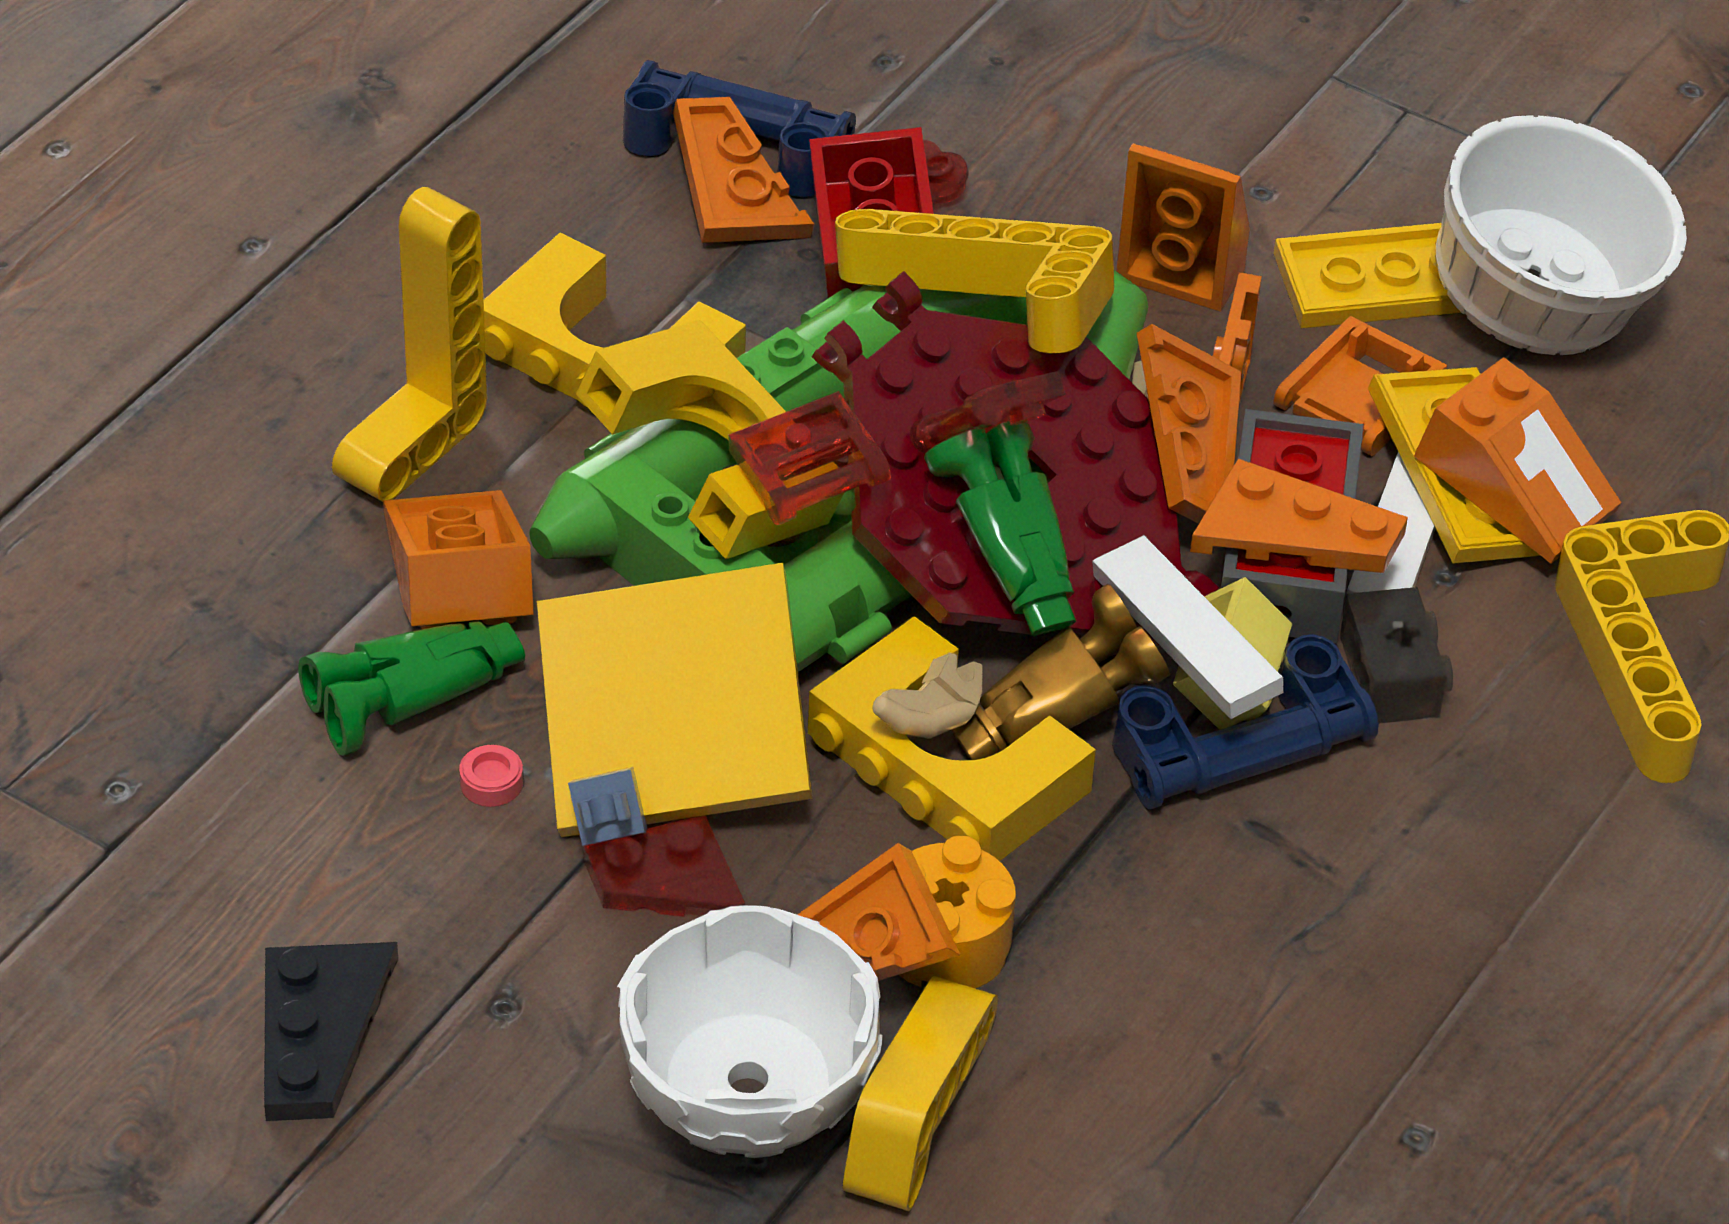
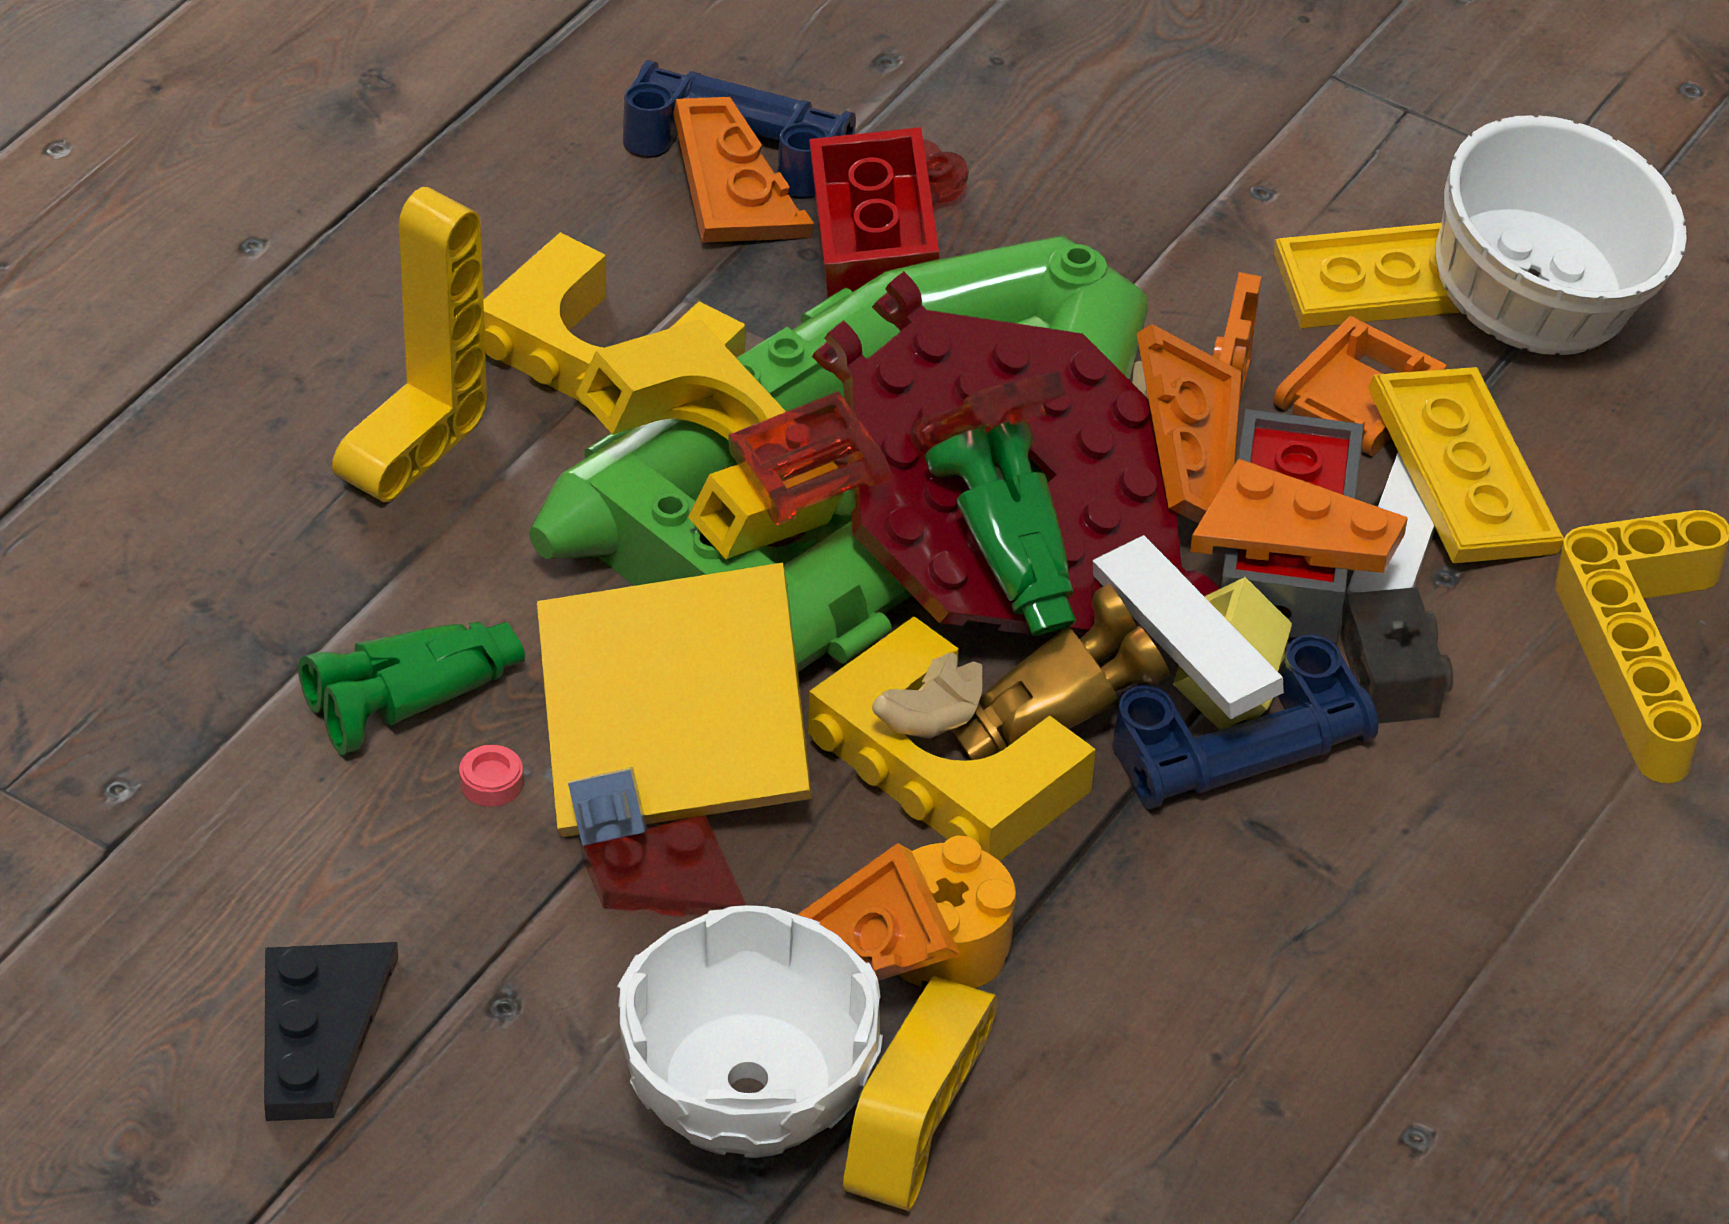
orange slope [383,490,534,629] -> none
yellow beam [835,209,1114,353] -> none
orange slope [1116,143,1250,312] -> none
orange slope [1414,357,1622,564] -> none

